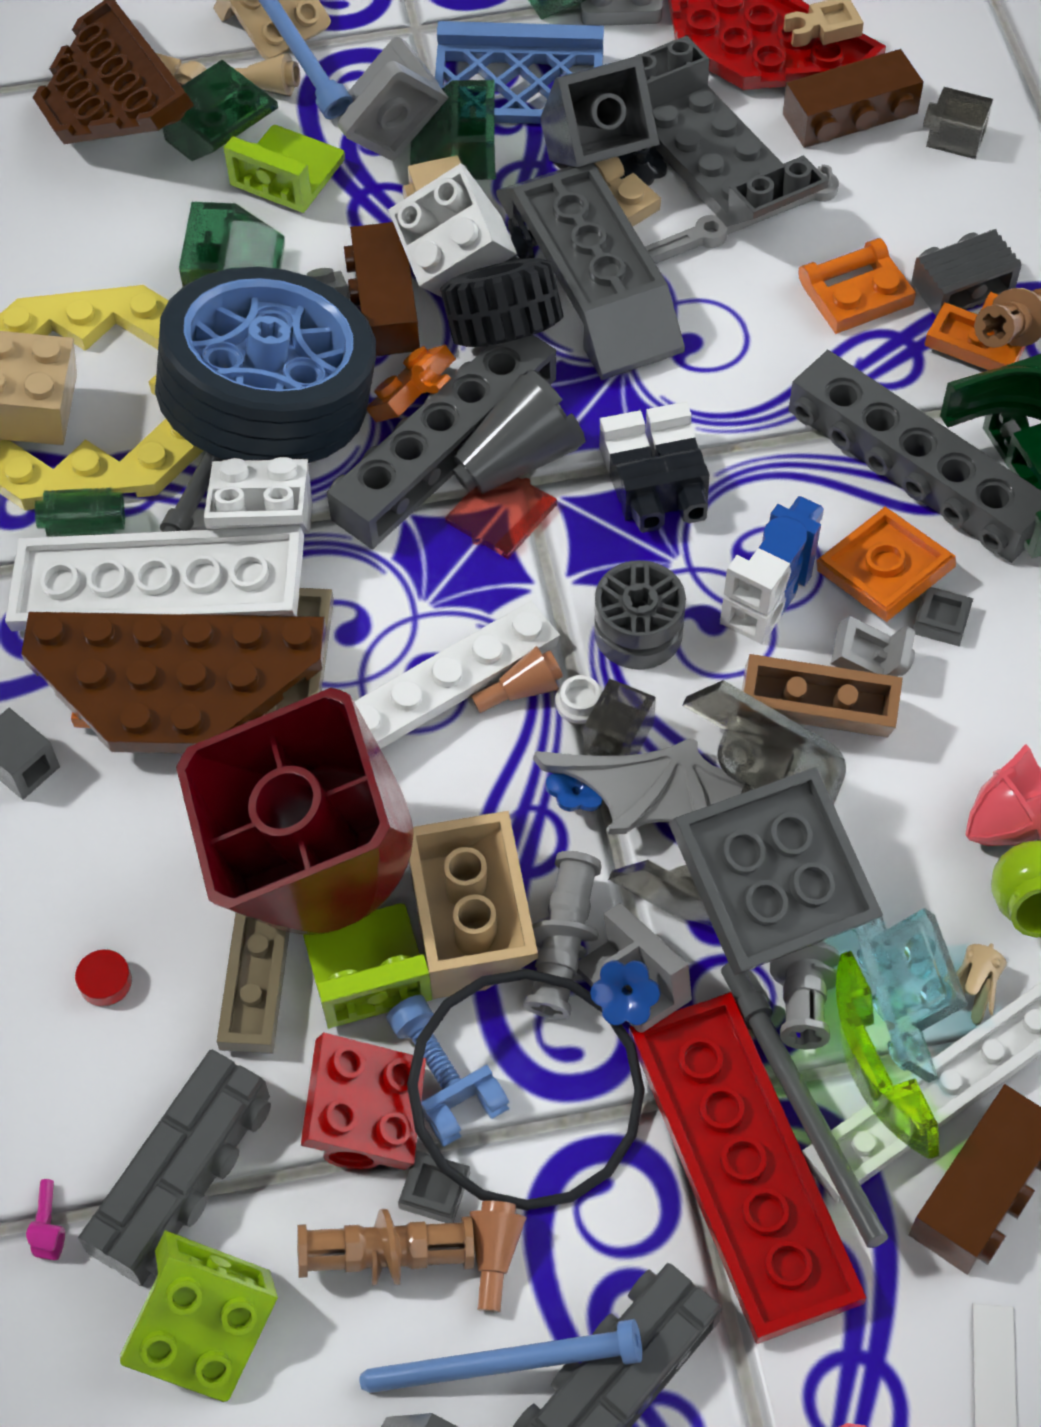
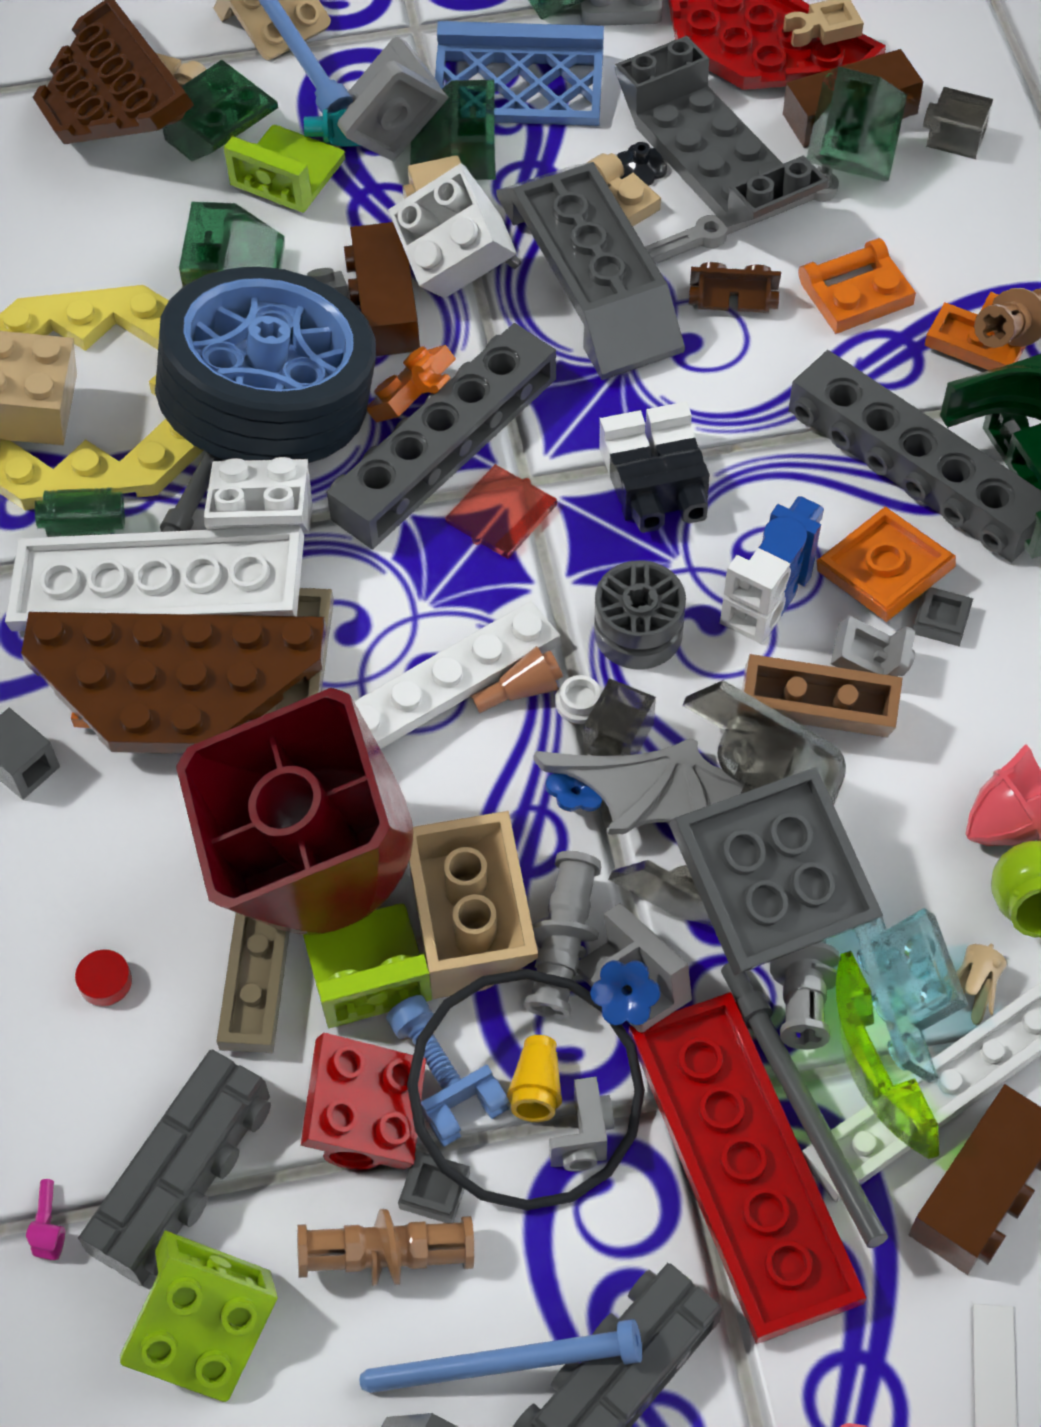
tan cone [222,53,300,96] -> none
black tyre [440,258,564,347] -> none
dark grey cone [452,370,586,494] -> none
nougat cone [469,1201,526,1313] -> none
black plant [508,214,538,259] -> none
dark grey slope [540,56,660,167] -> none
dark grey brick [911,229,1022,316] -> none
none -> teal piece [304,109,361,146]
none -> yellow cone [507,1035,562,1122]
none -> light grey bracket [549,1077,614,1171]
none -> reddish brown hinge [689,262,781,313]
none -> clear green slope [806,67,908,182]

